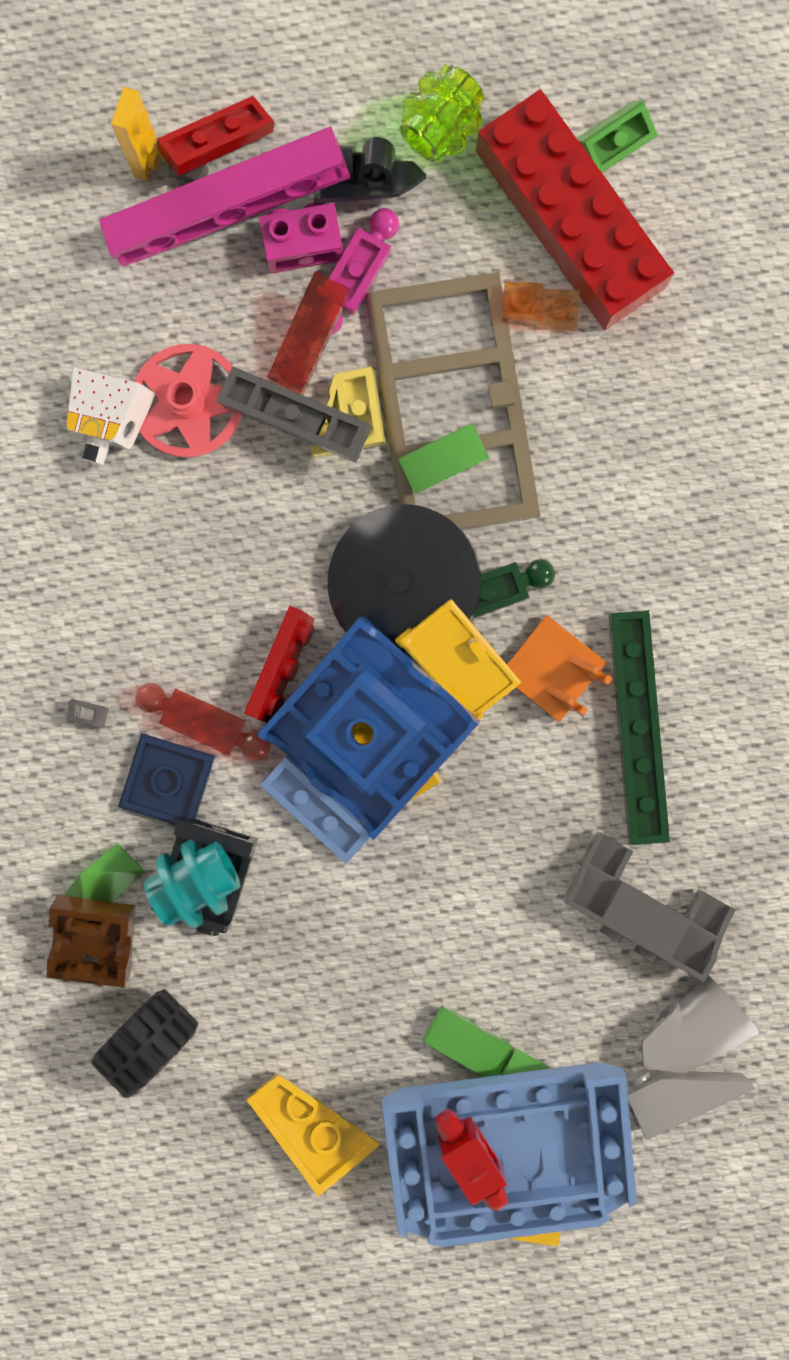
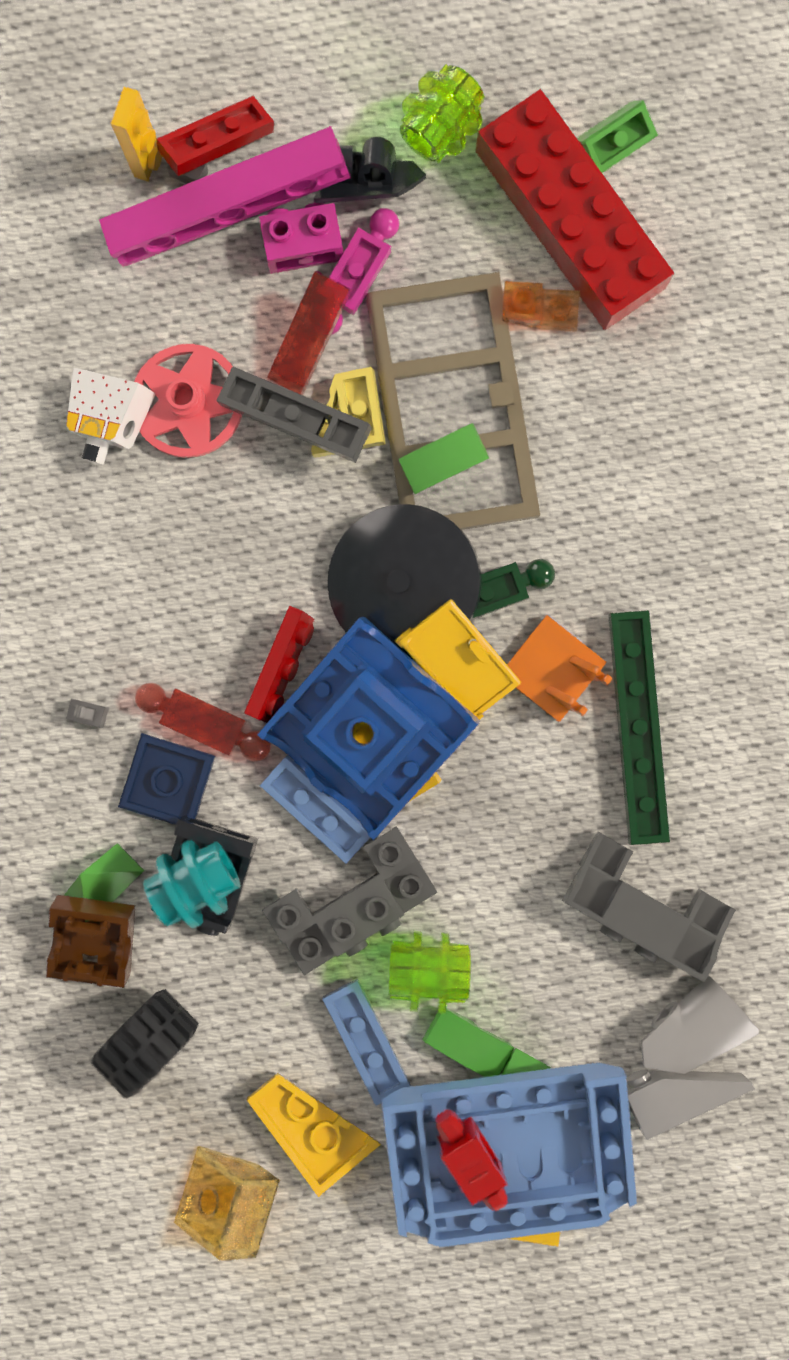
none -> clear yellow slope [174,1146,280,1261]
none -> dark grey bracket [262,826,438,975]
none -> medium blue plate [322,978,411,1106]
none -> clear neon green piece [388,931,471,1014]

